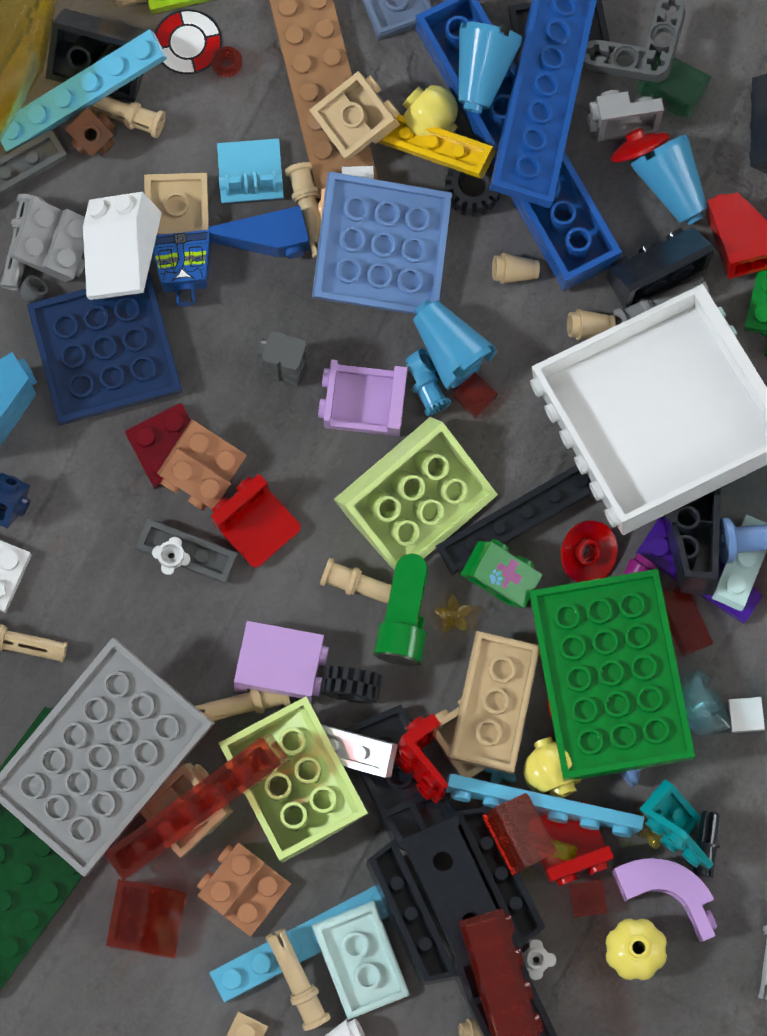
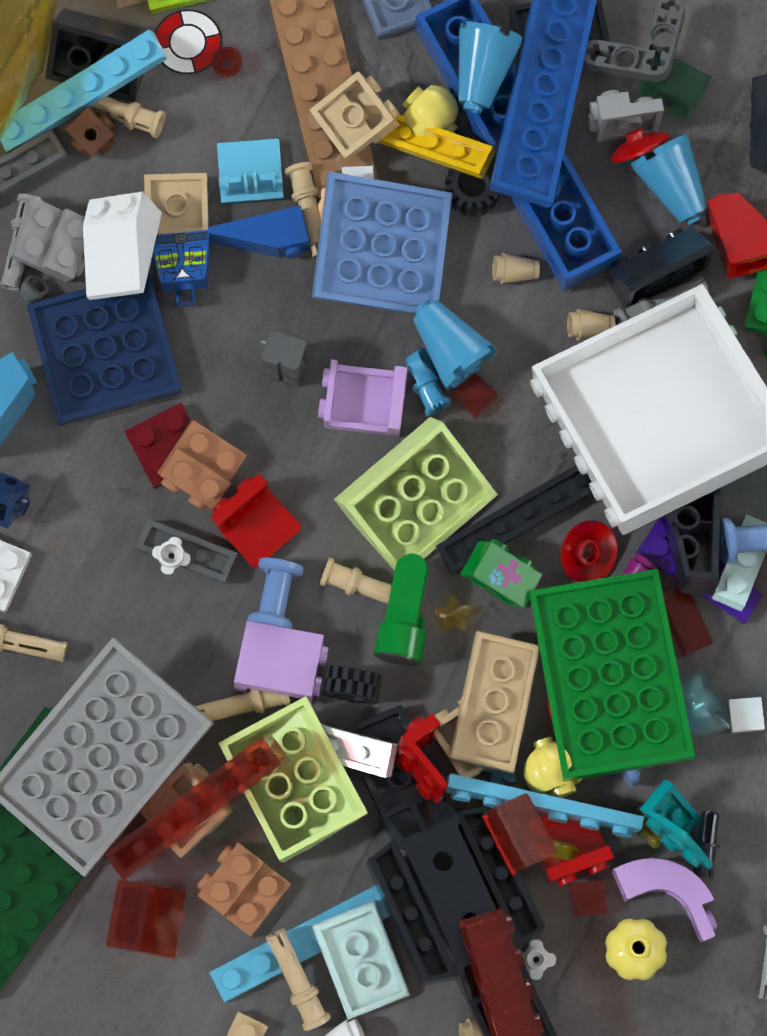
none -> medium blue piece [247,558,304,629]

